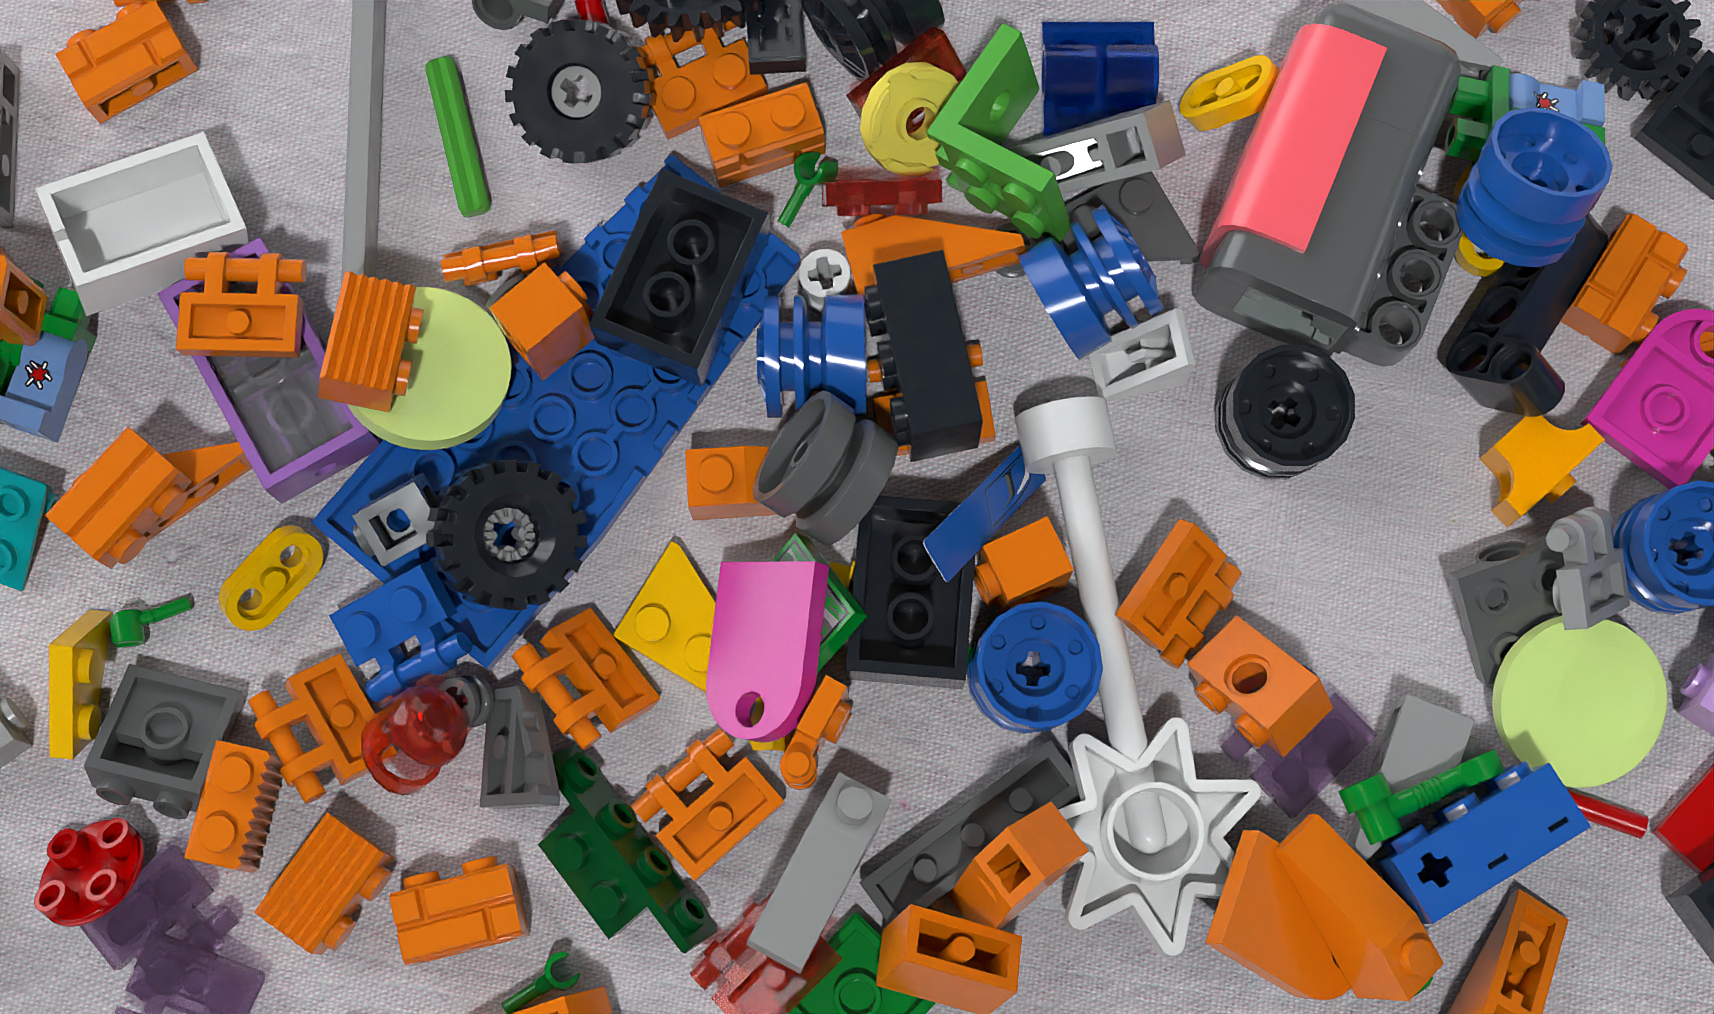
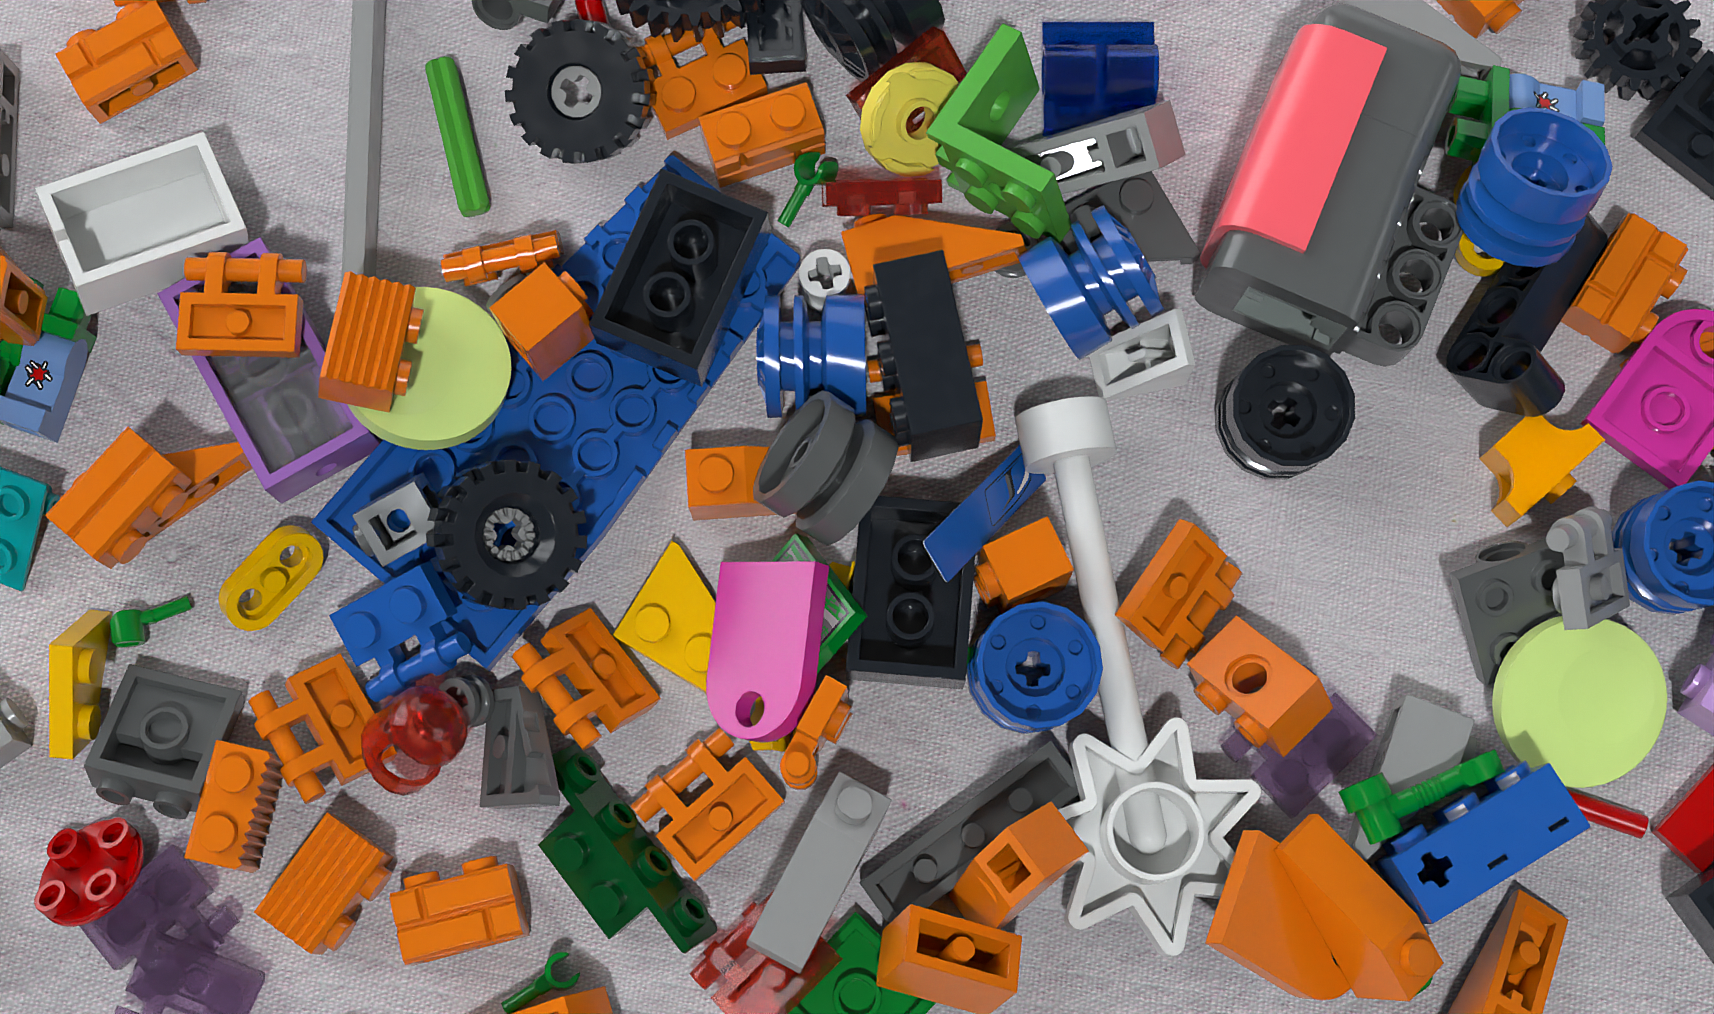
yellow plate [1180,55,1280,131] -> none

